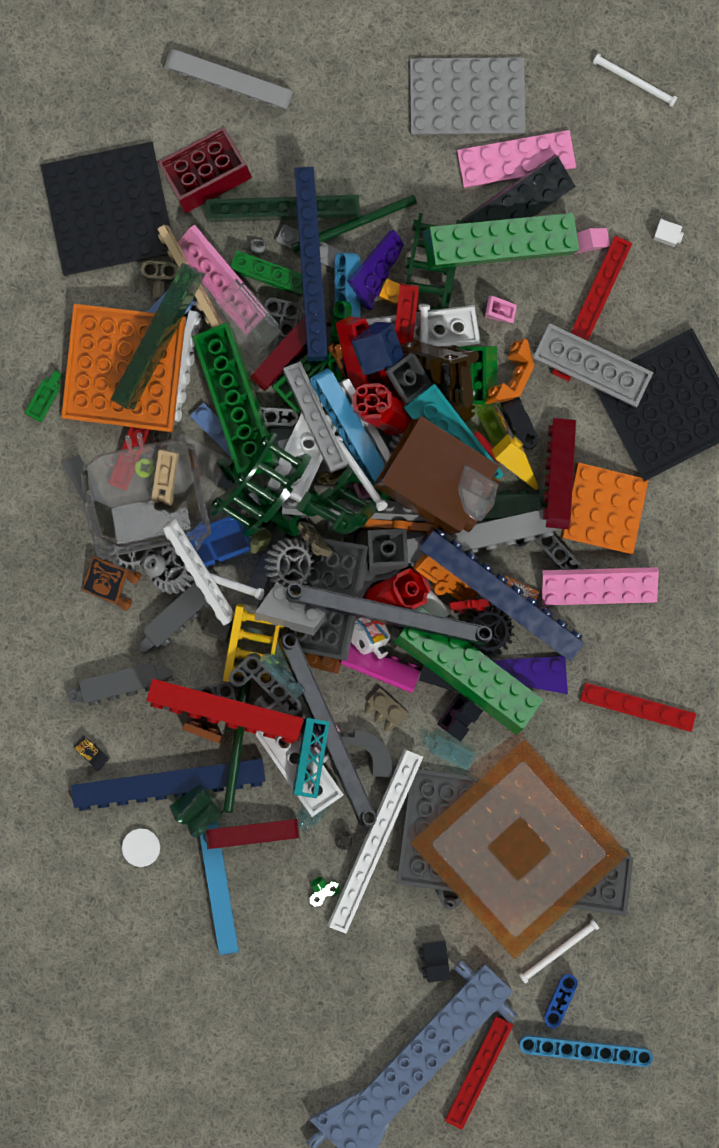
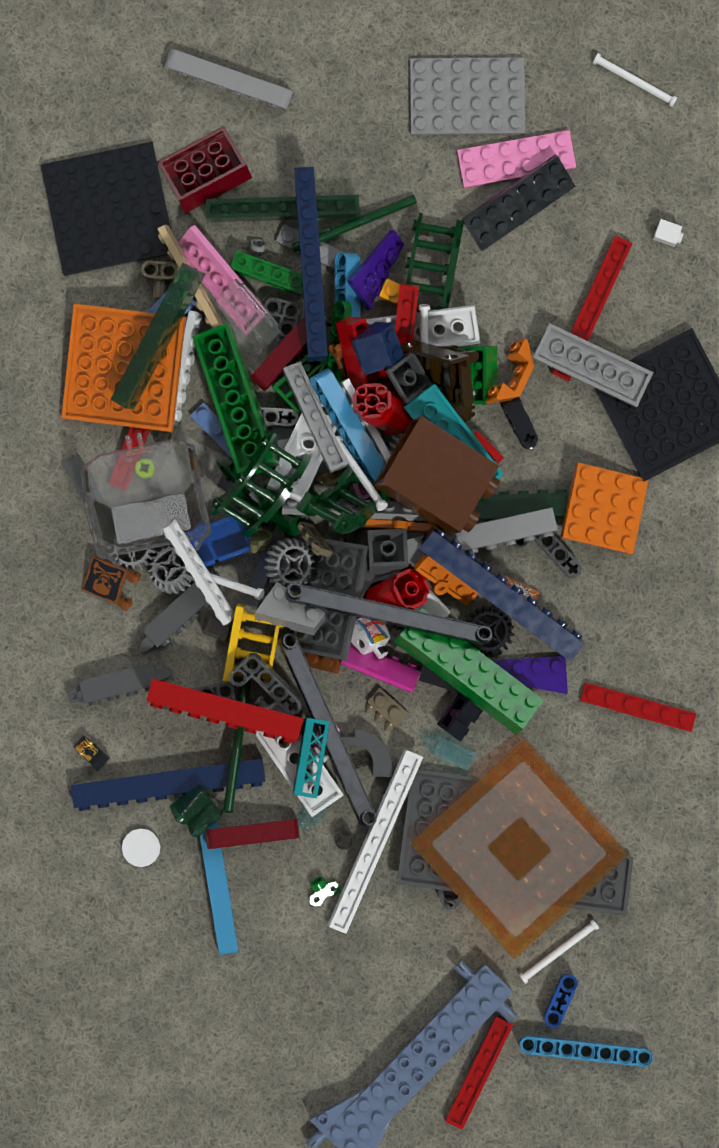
green hinge [24,370,62,423] -> none
light grey plate [143,554,166,578] -> none
tan plate [152,449,179,506] -> none
dark orange plate [182,720,223,743] -> none
clear light blue hinge [260,653,305,698] -> none
black brick [419,940,451,983] -> none
green brick [423,213,579,269] -> none
red plate [448,598,489,613] -> none
clear slope [458,465,498,521] -> none
clear neon green brick [477,404,516,447] -> none
bright pink slope [484,296,517,323] -> none
yellow slope [492,434,539,490] -> none
dark red brick [542,418,576,529] -> none
bright pink plate [542,567,659,606] -> none
bright pink slope [574,228,610,254] -> none

